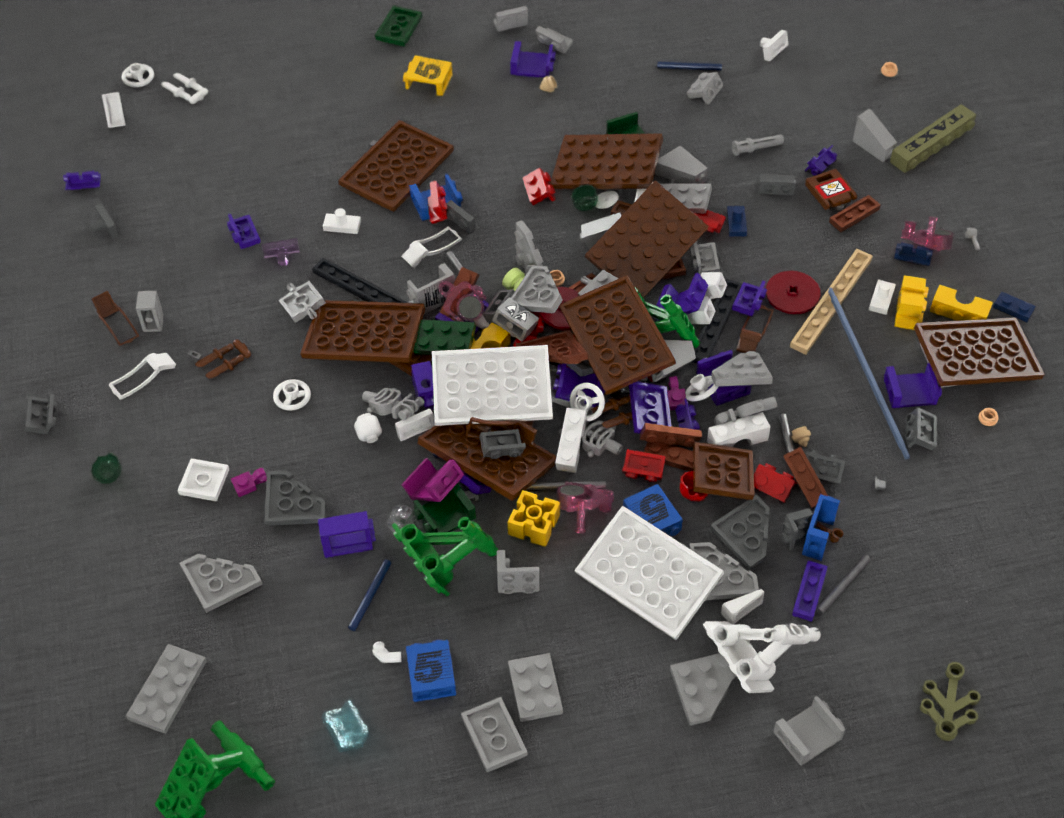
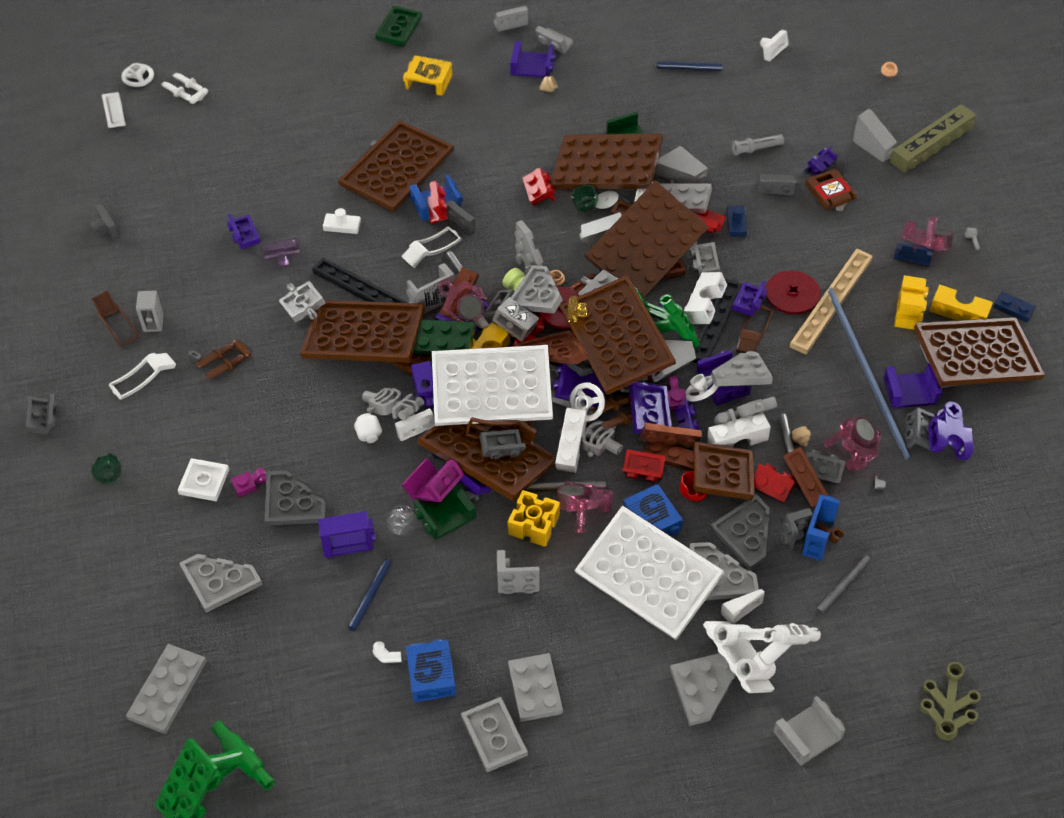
dark purple hinge [63,170,101,190] -> none
white piece [273,379,311,411] -> none
clear light blue bracket [321,700,369,753] -> none
green plate [392,517,498,596] -> none
dark purple panel [656,273,709,315] -> none
light grey bracket [687,72,723,104] -> none
dark purple plate [792,561,828,622] -> none
copper plate [829,195,881,232] -> none
white tile [869,280,896,315] -> none
light nougat plate [978,408,998,426] -> none
none -> clear yellow tile [567,296,588,322]
none -> clear pink piece [823,416,881,472]
none -> dark purple piece [928,401,974,461]

